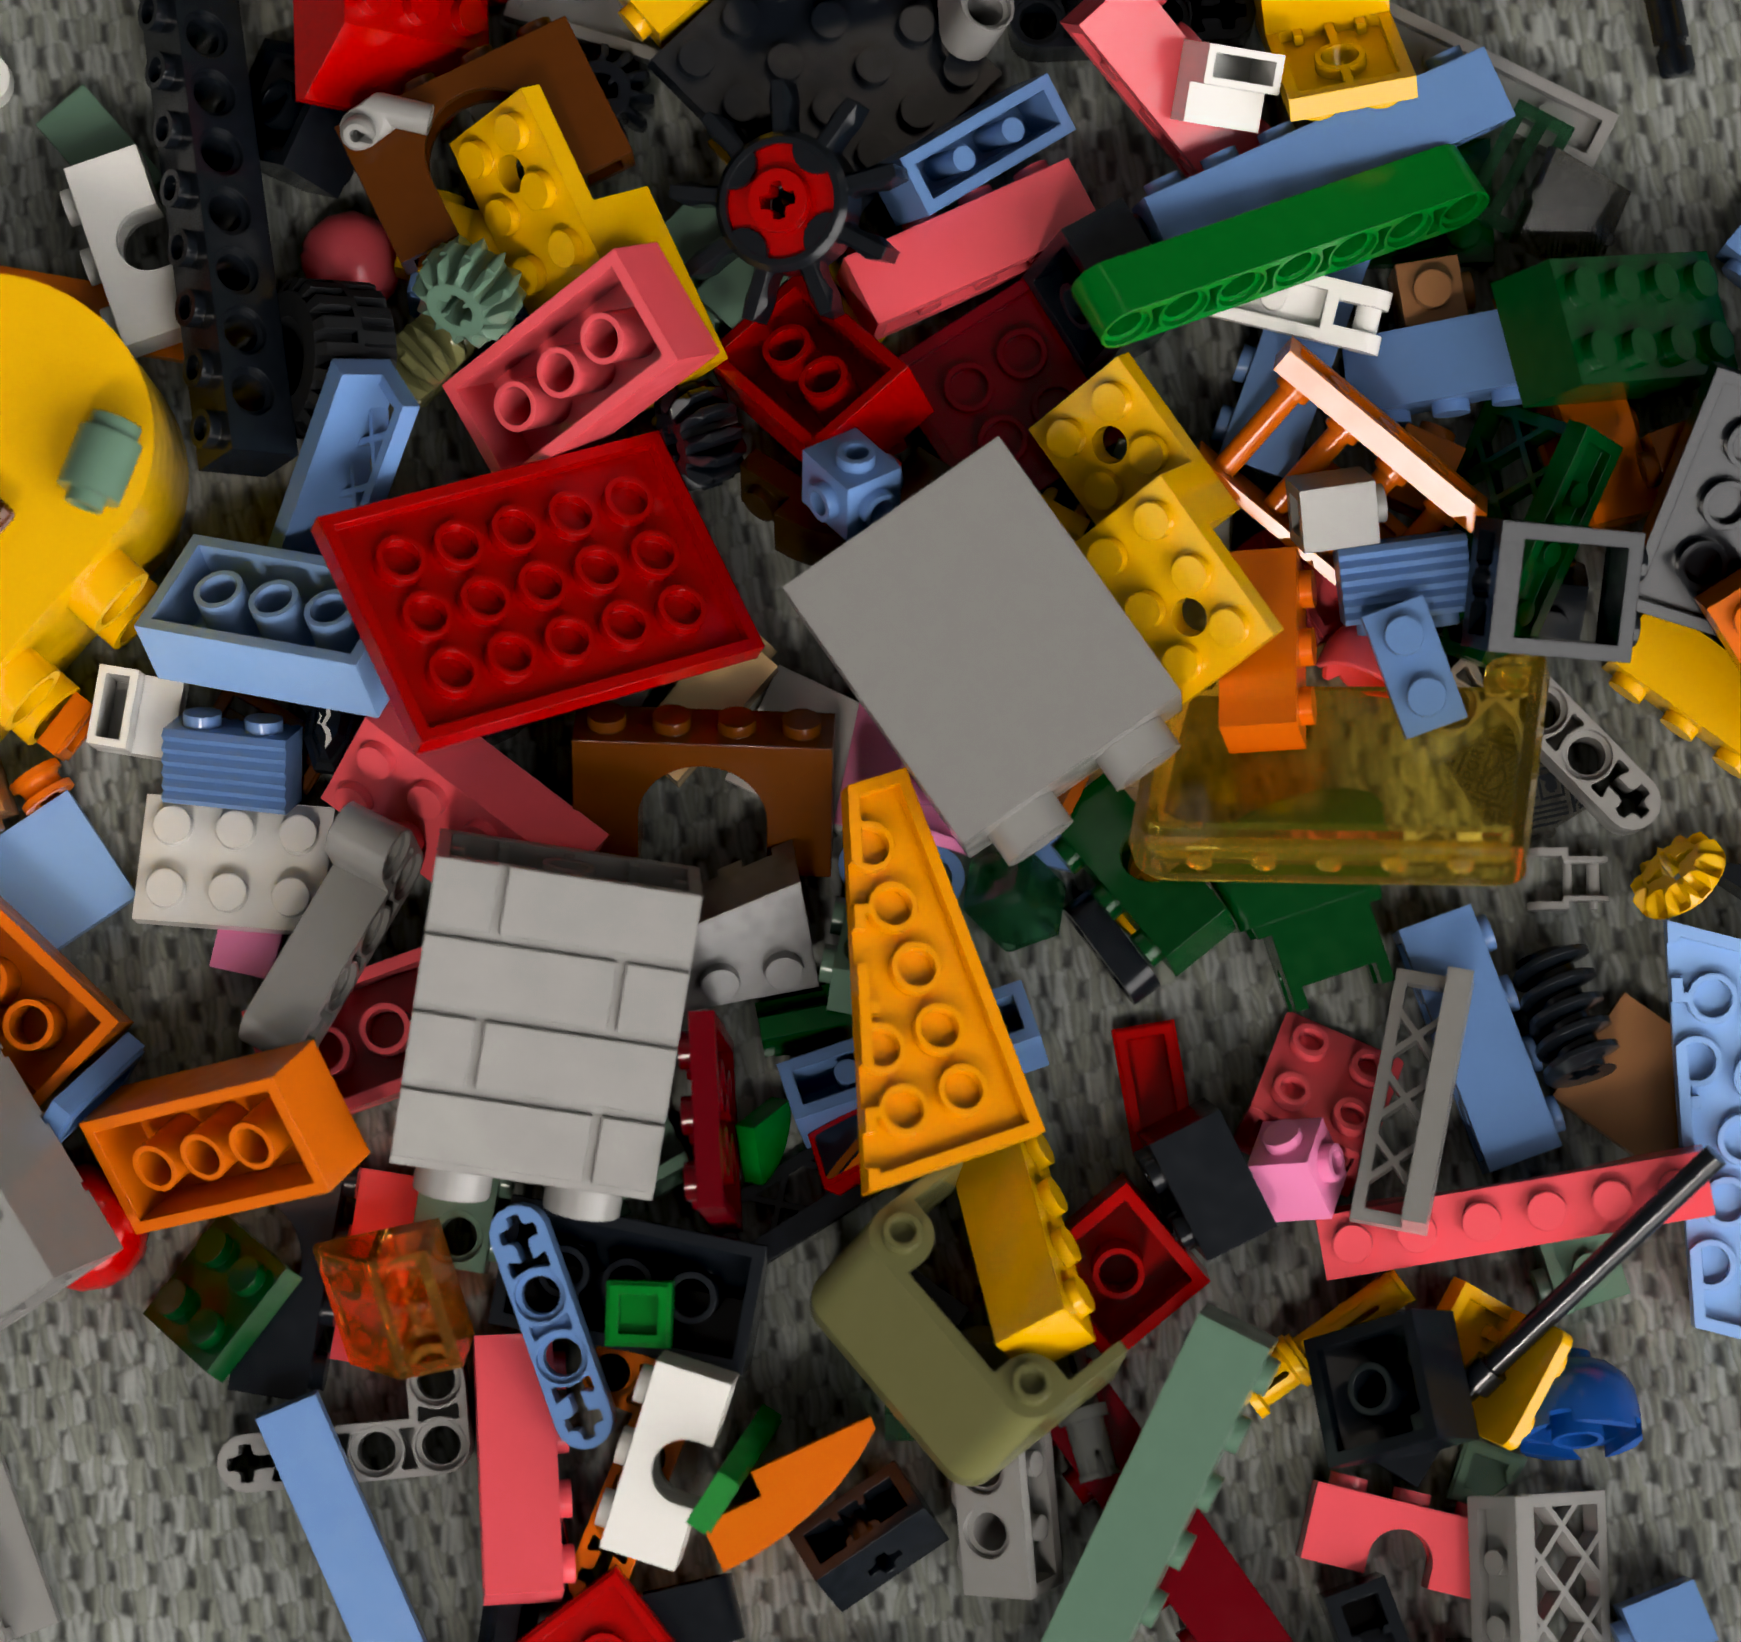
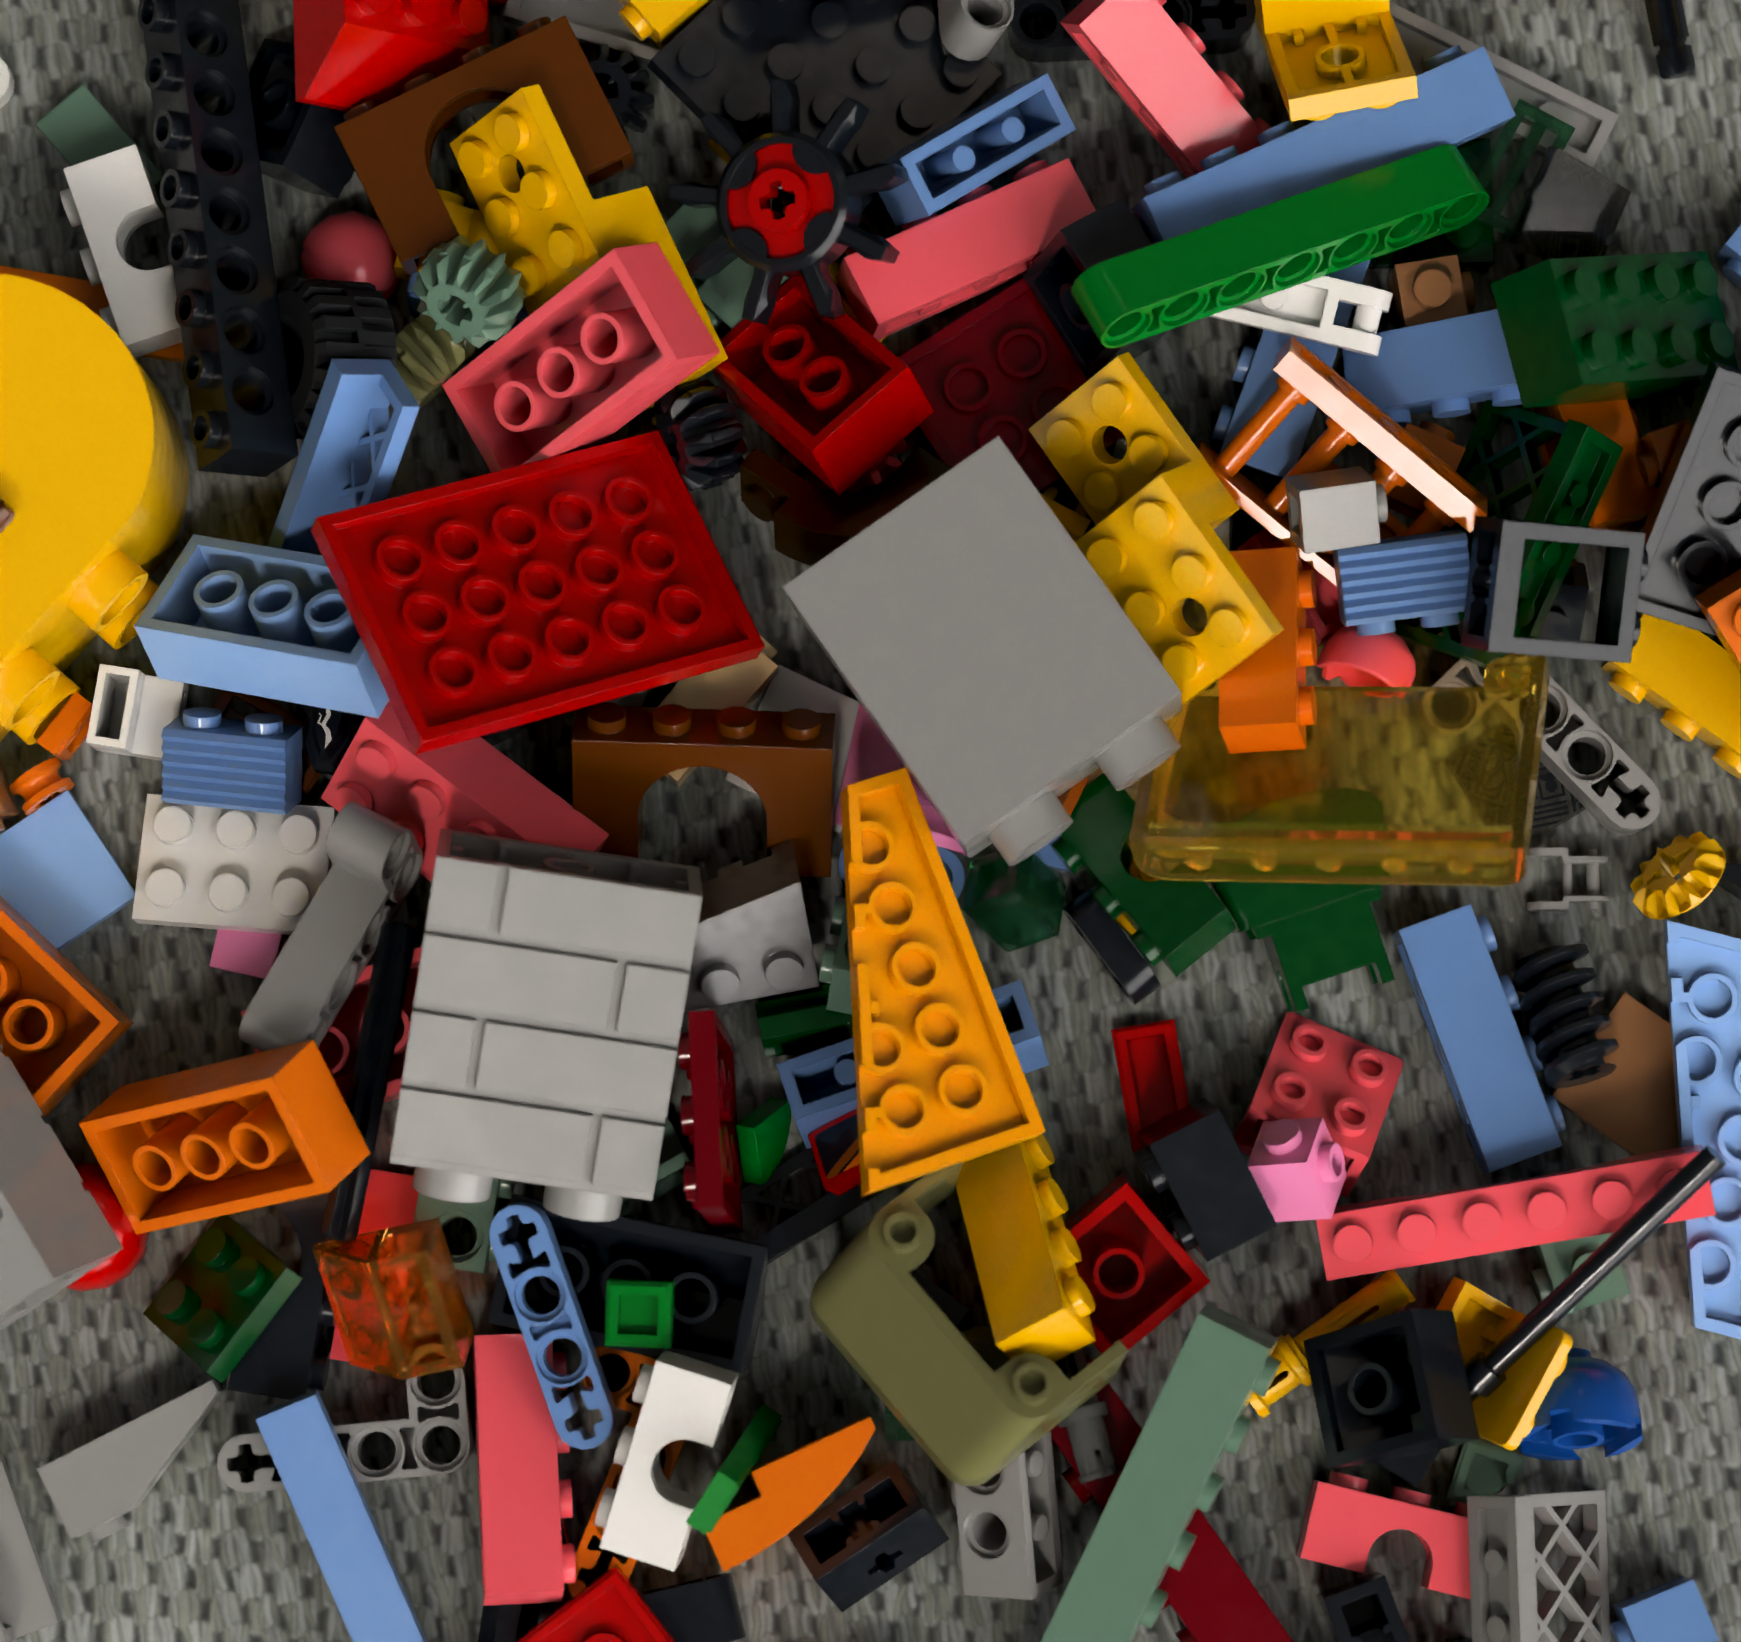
medium blue tile [42,1032,145,1143] -> none
sand green brick [56,410,142,514] -> none
light grey arm [340,92,434,151] -> none
medium blue brick [802,428,904,541] -> none
white piece [1170,39,1286,133] -> none
light grey fence [1349,966,1474,1236] -> none
medium blue plate [1360,595,1468,740] -> none
none -> light grey slope [37,1380,225,1544]
none -> black axle [321,921,417,1242]

